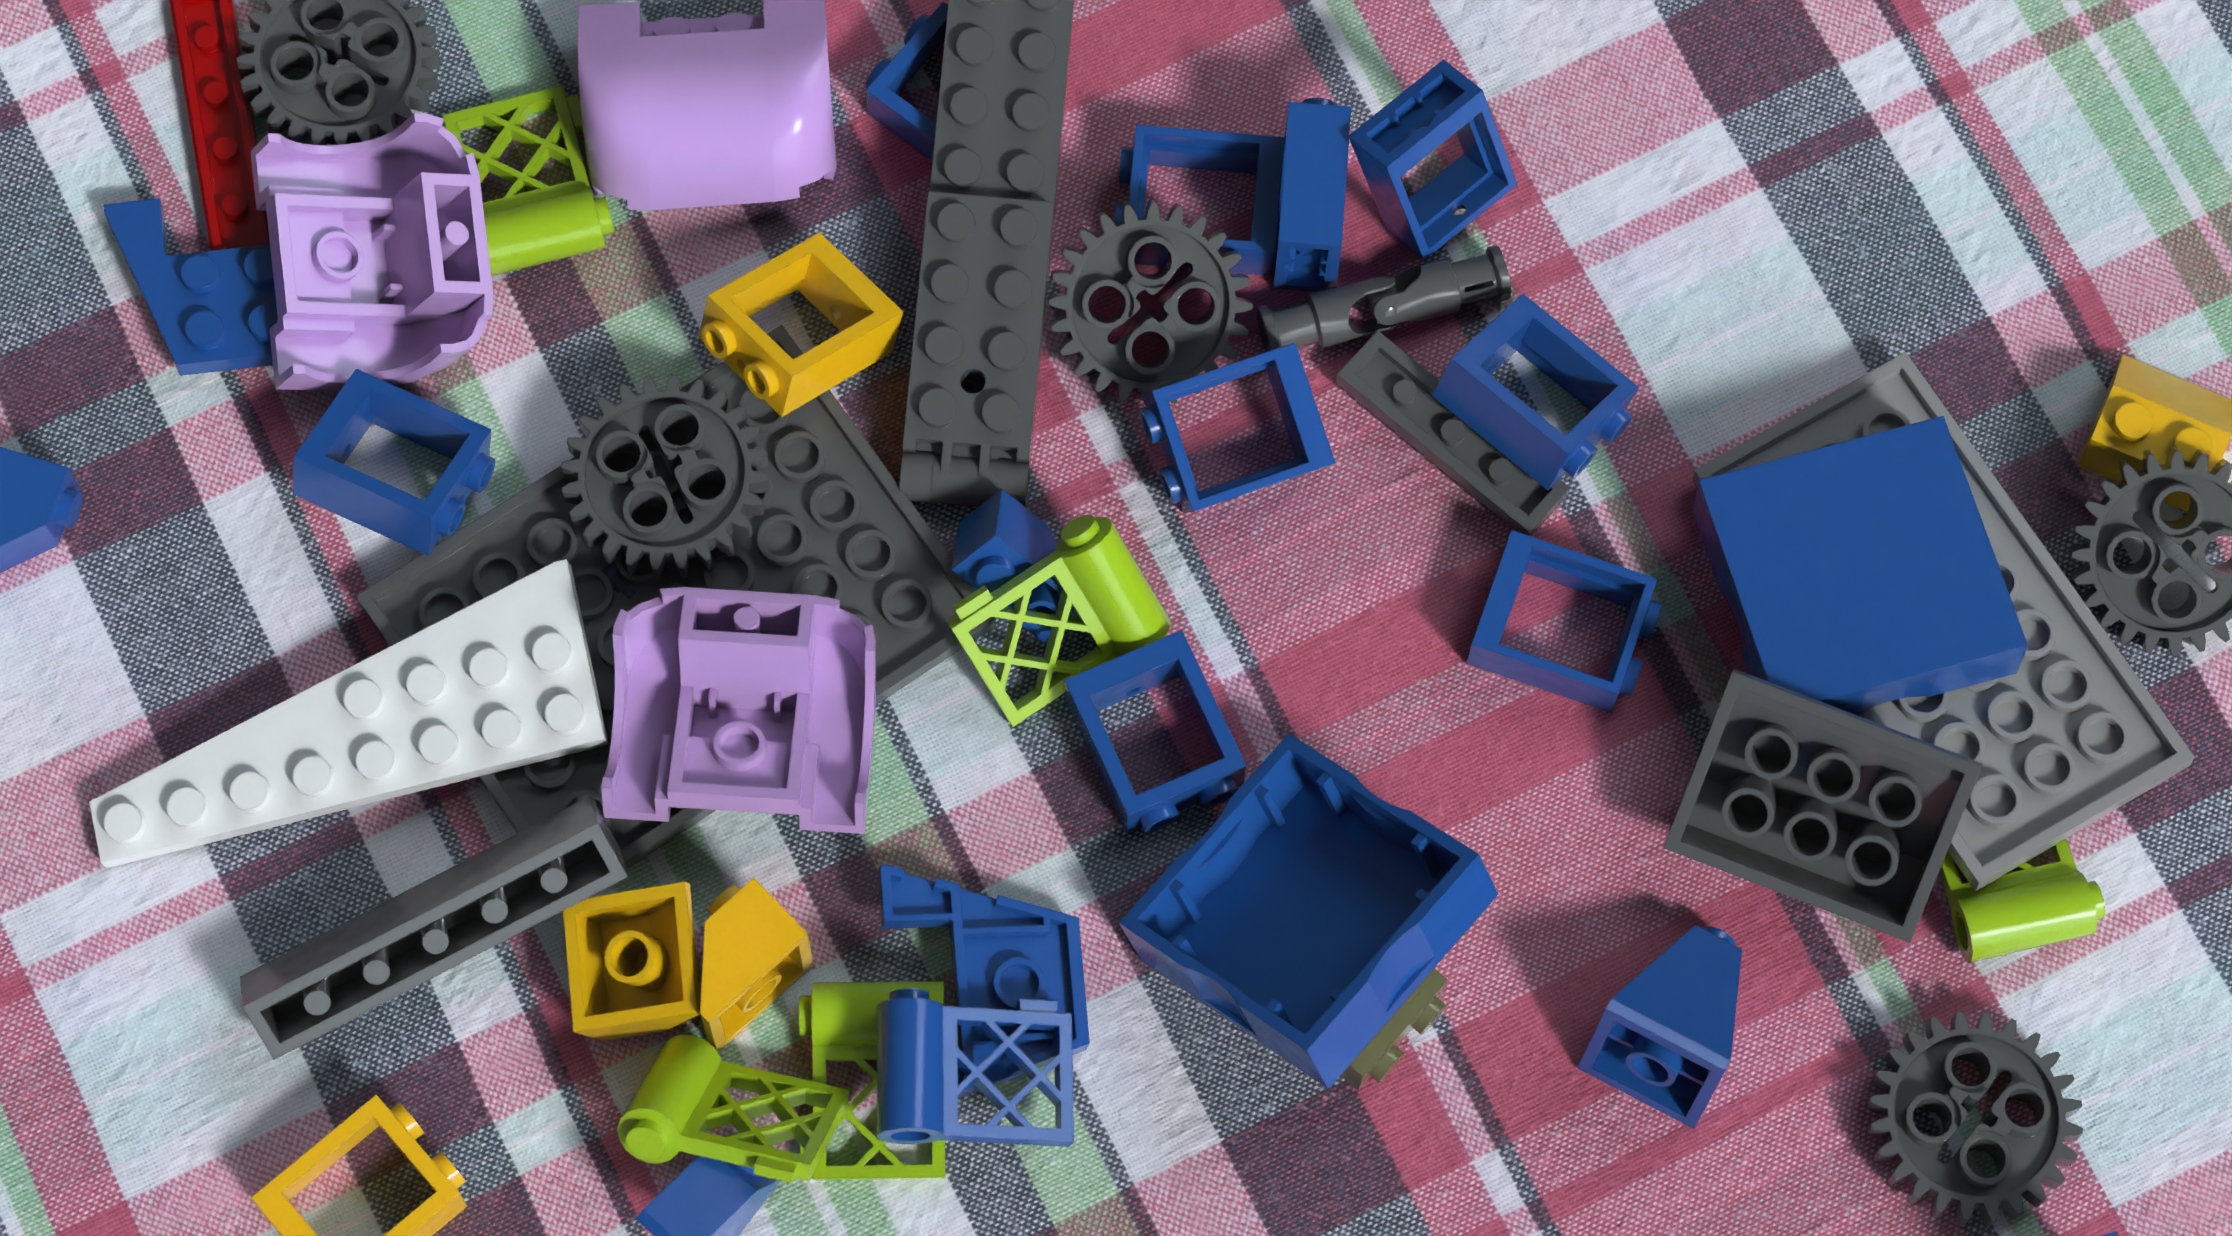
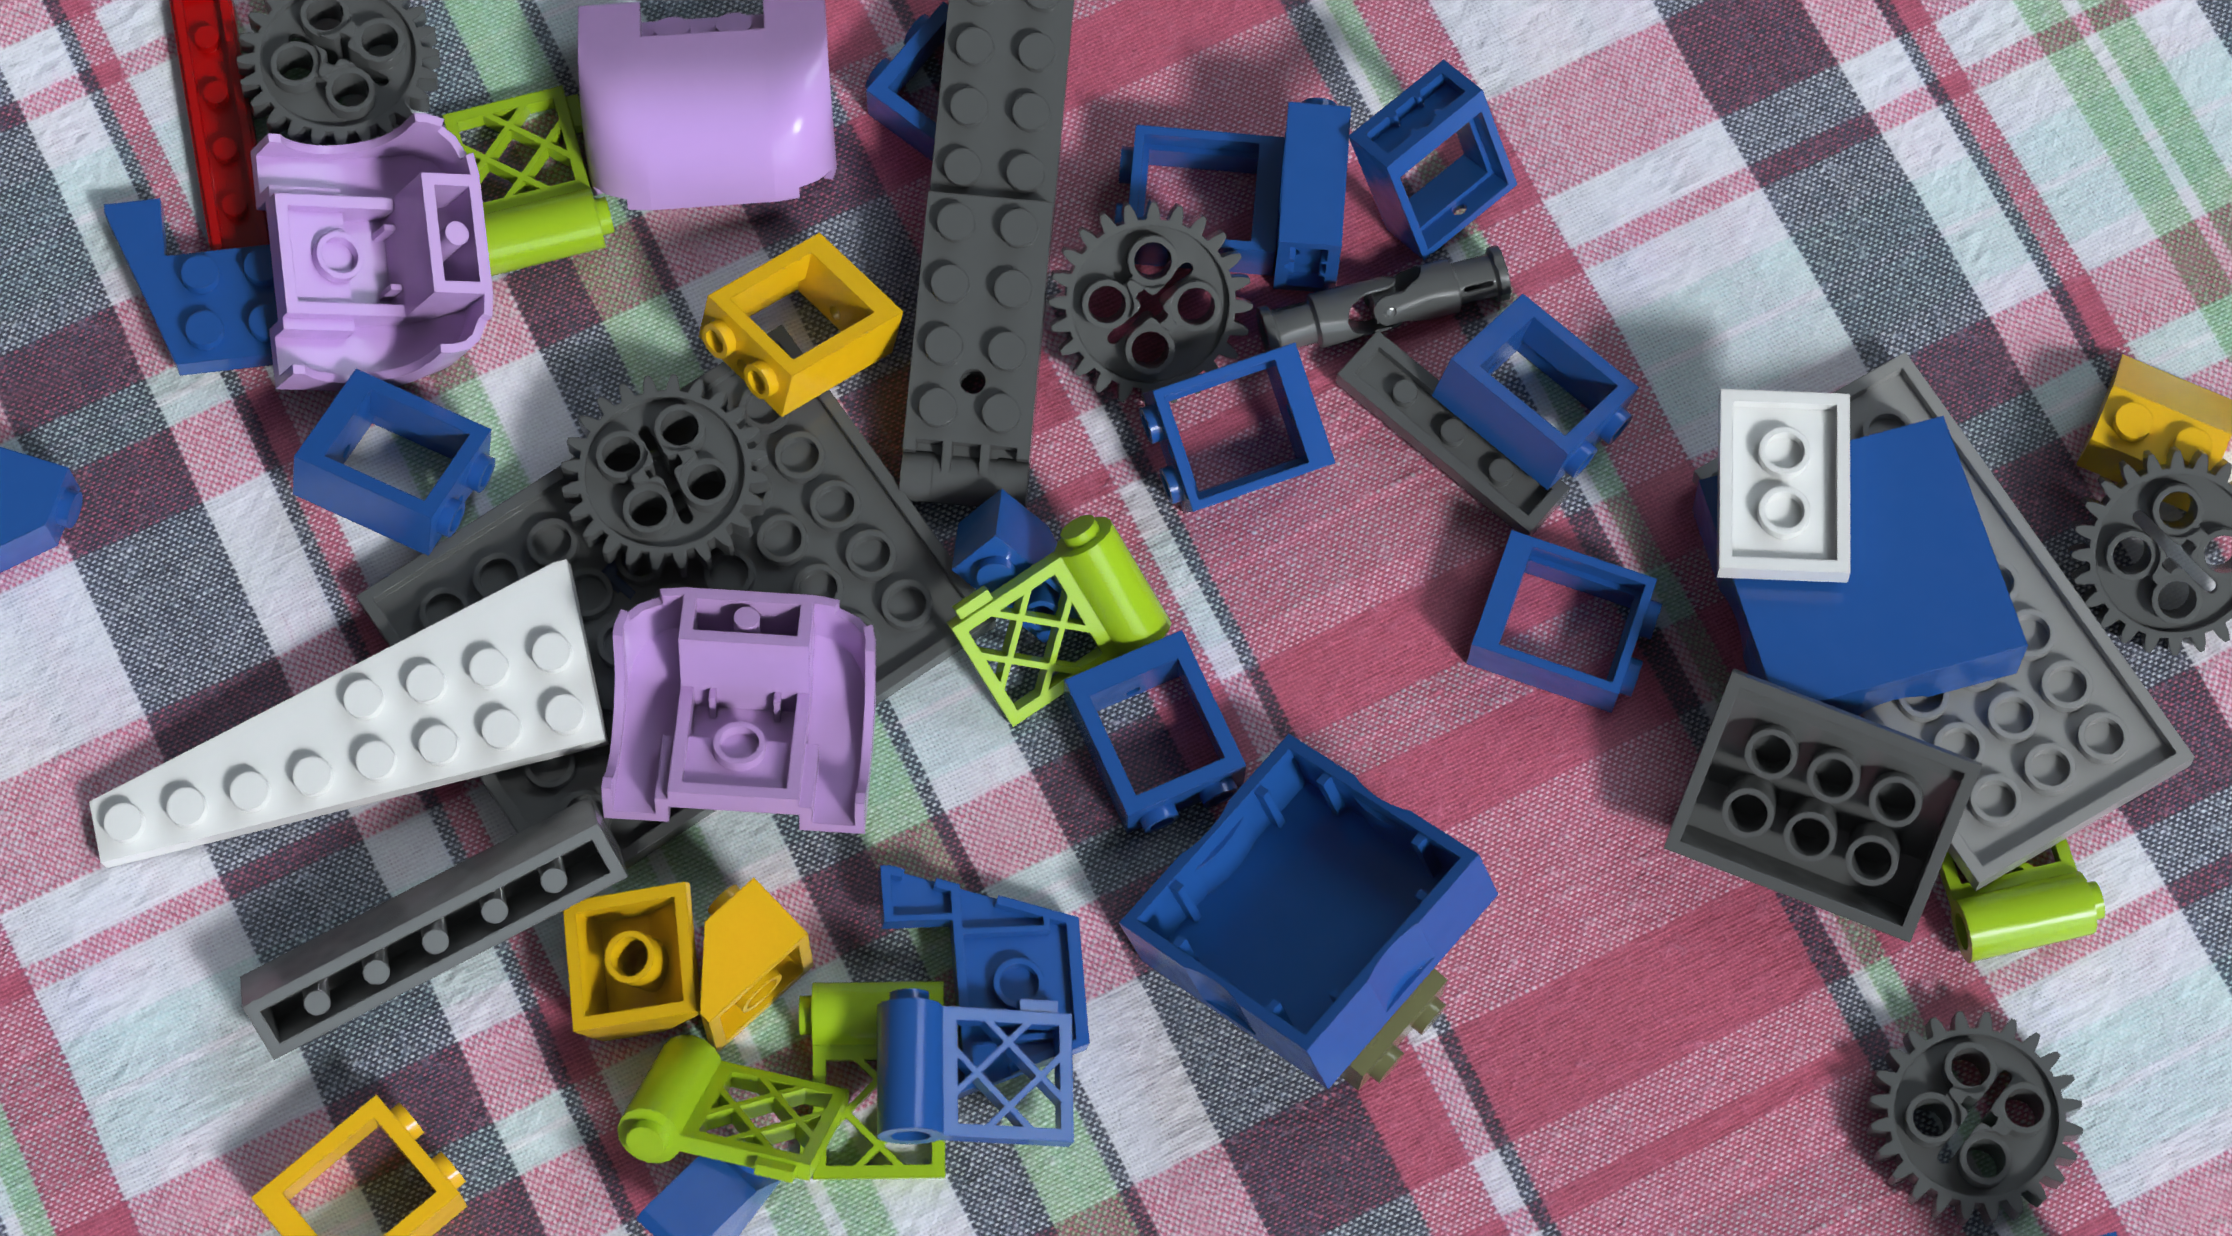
blue slope [1577,925,1742,1129] -> none
none -> white plate [1717,389,1850,583]

